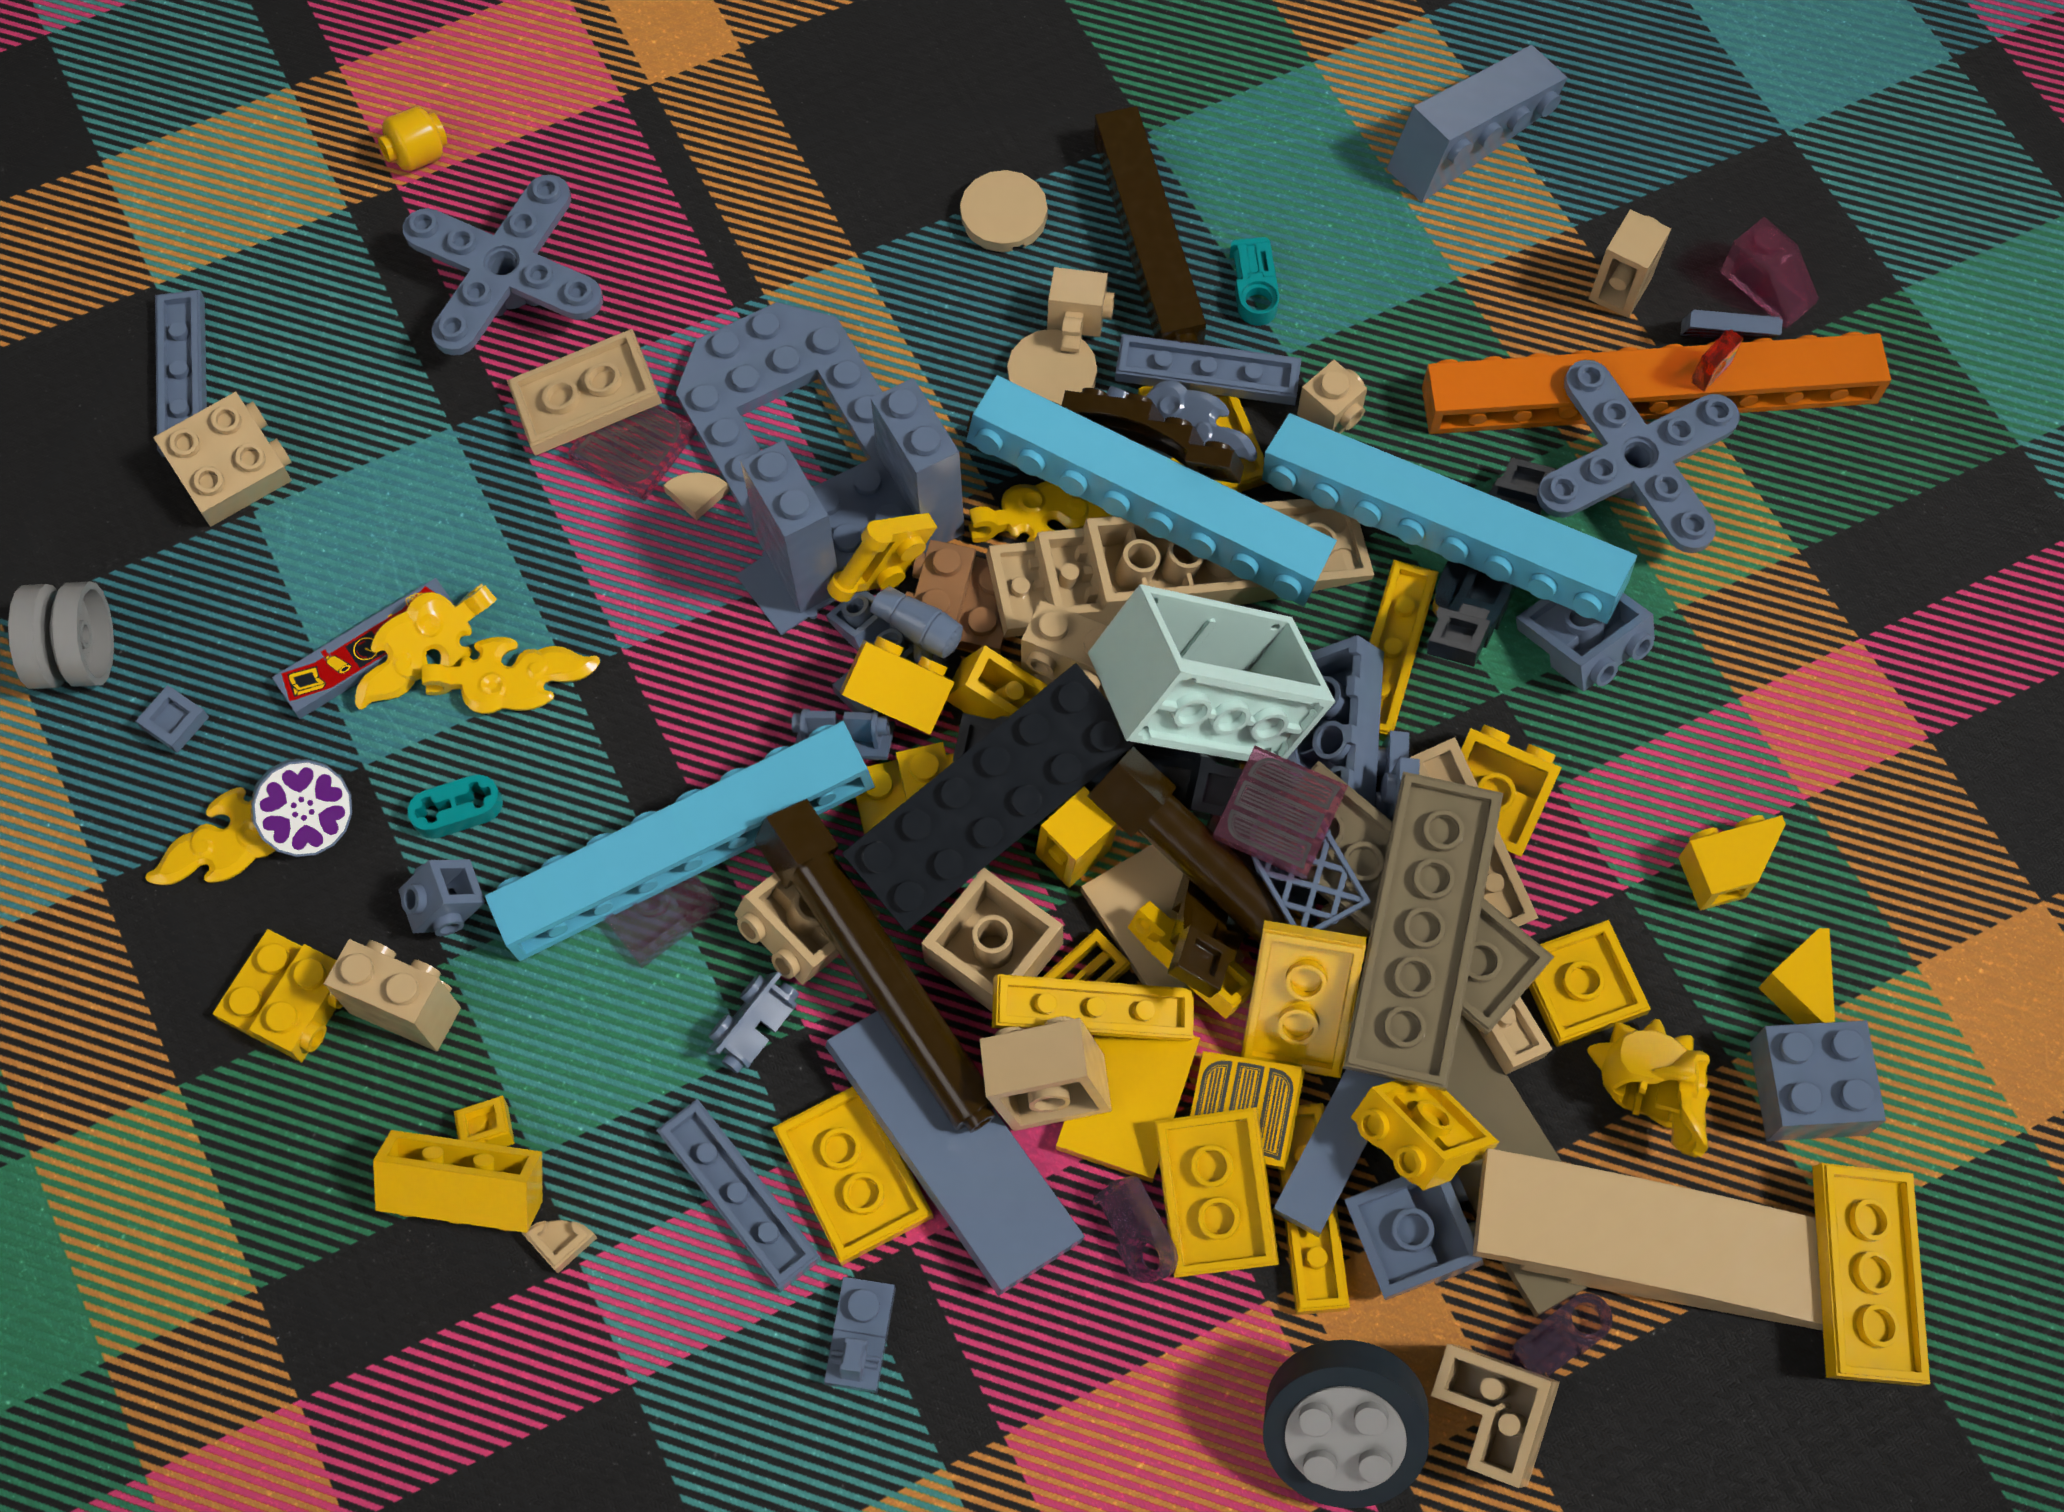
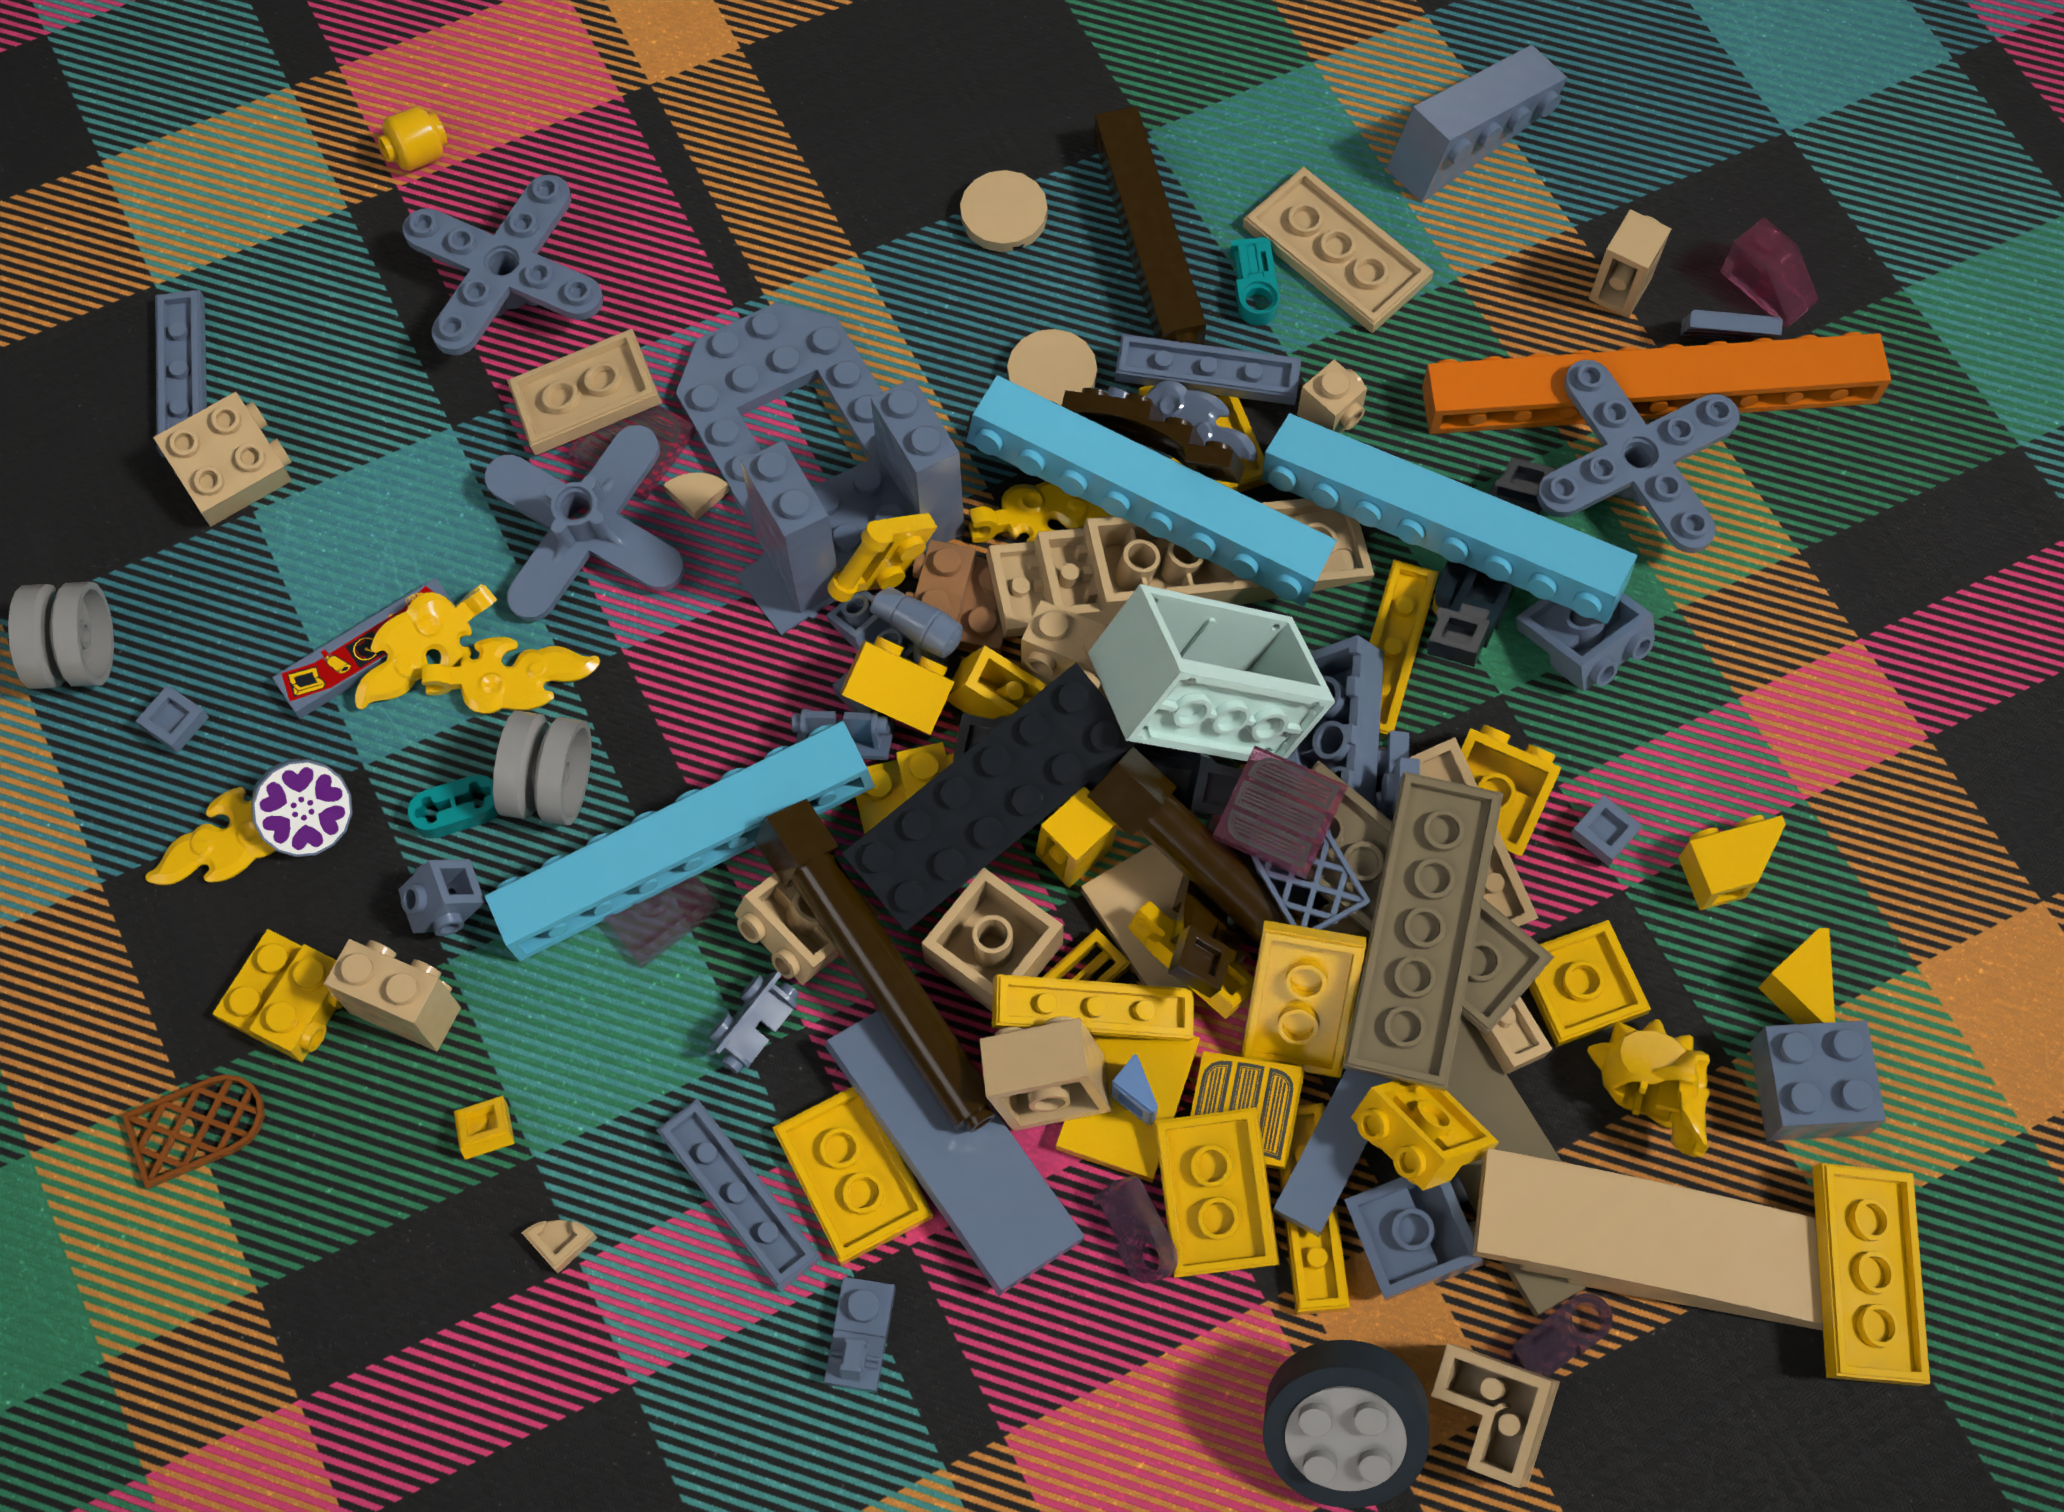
yellow brick [373,1130,543,1233] -> none
tan brick [1047,267,1115,353] -> none
clear red tile [1691,329,1744,392] -> none
none -> dark orange window [122,1074,265,1189]
none -> sand blue piece [485,425,685,621]
none -> light grey wheel [493,711,592,825]
none -> medium blue slope [1111,1054,1158,1125]
none -> tan tile [1243,167,1434,333]
none -> sand blue plate [1570,795,1642,866]

